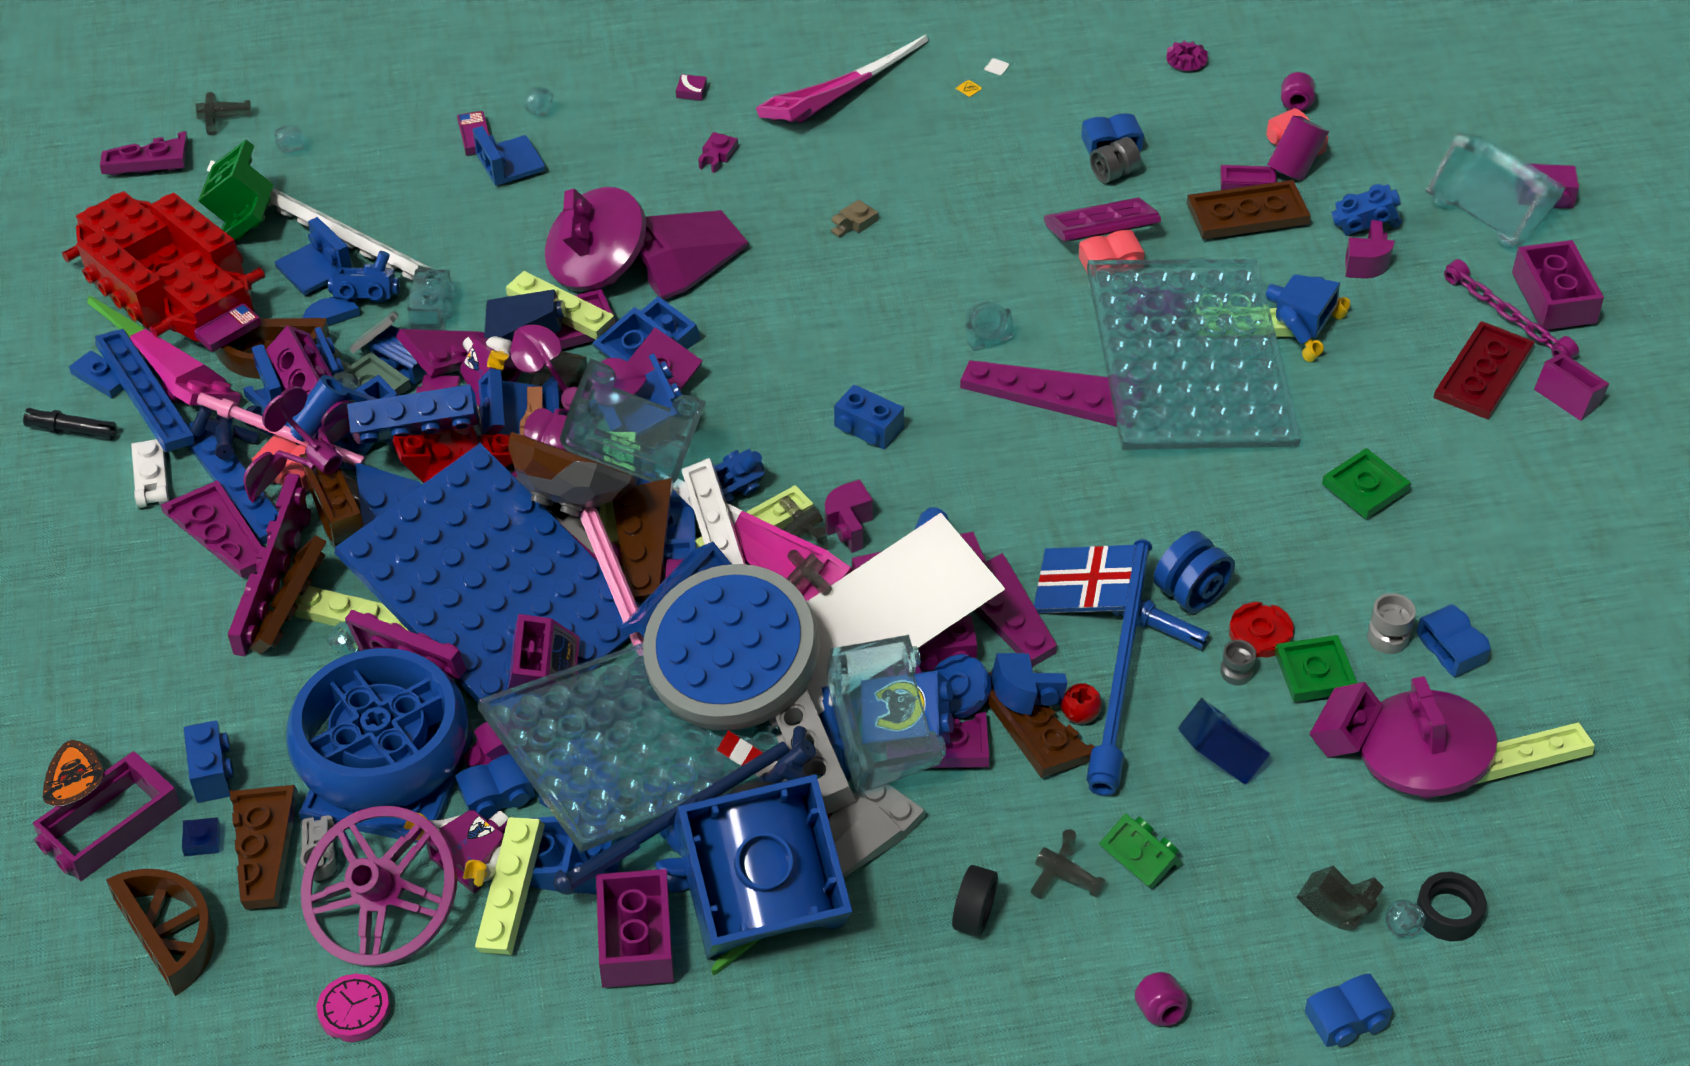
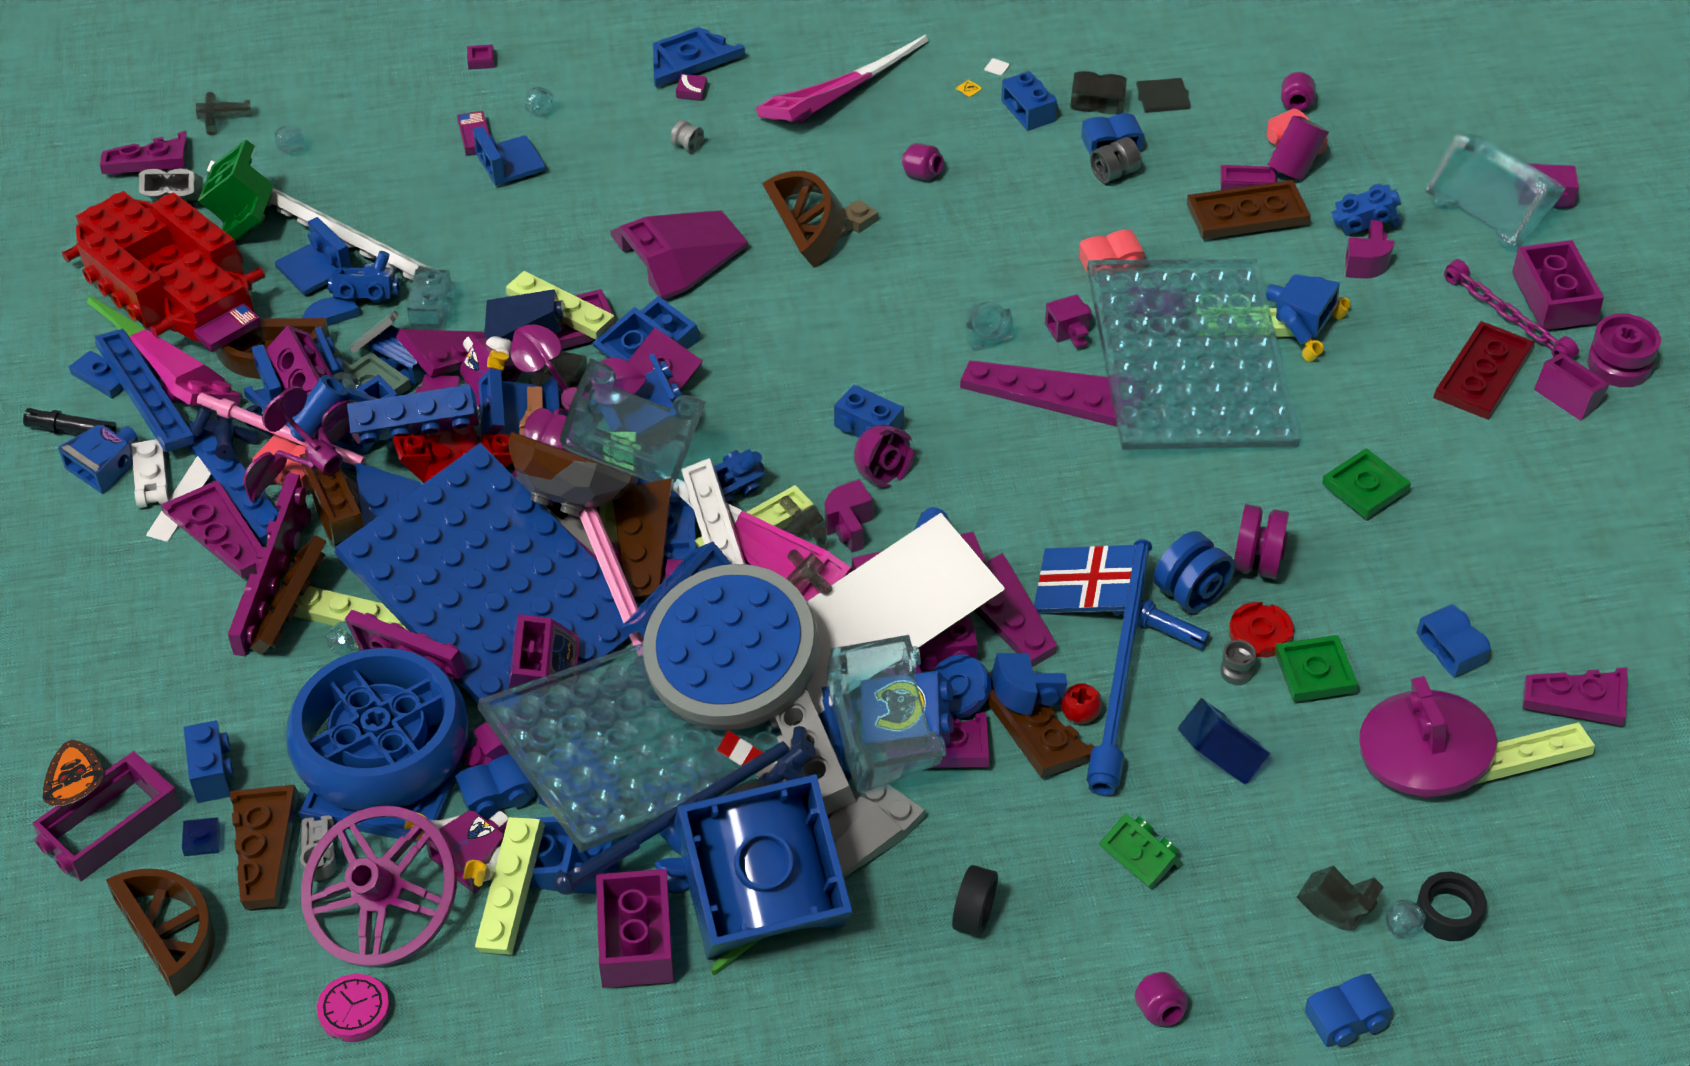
magenta bracket [545,187,646,291] -> none
magenta plate [698,132,738,173] -> none
clear smoke piece [1030,829,1106,899] -> none
magenta piece [1043,197,1161,242] -> none
magenta gear [1166,40,1208,71] -> none
magenta brick [1309,682,1383,757] -> none
light grey wheel [1367,593,1416,654] -> none
none -> blue torso [58,425,138,494]
none -> light grey brick [139,169,203,201]
none -> white sticker [146,456,211,542]
none -> magenta tile [467,44,494,70]
none -> blue wing [653,27,745,87]
none -> light grey wheel [671,120,704,153]
none -> reddish brown window [762,171,844,268]
none -> magenta cylinder [854,424,914,487]
none -> magenta head [902,143,944,180]
none -> blue brick [1001,71,1058,131]
none -> magenta brick [1045,294,1092,349]
none -> clear smoke brick [1070,71,1127,115]
none -> clear smoke piece [1136,78,1191,113]
none -> magenta wheel [1234,504,1289,579]
none -> magenta wing [1522,667,1628,726]
none -> magenta wheel [1587,314,1661,388]

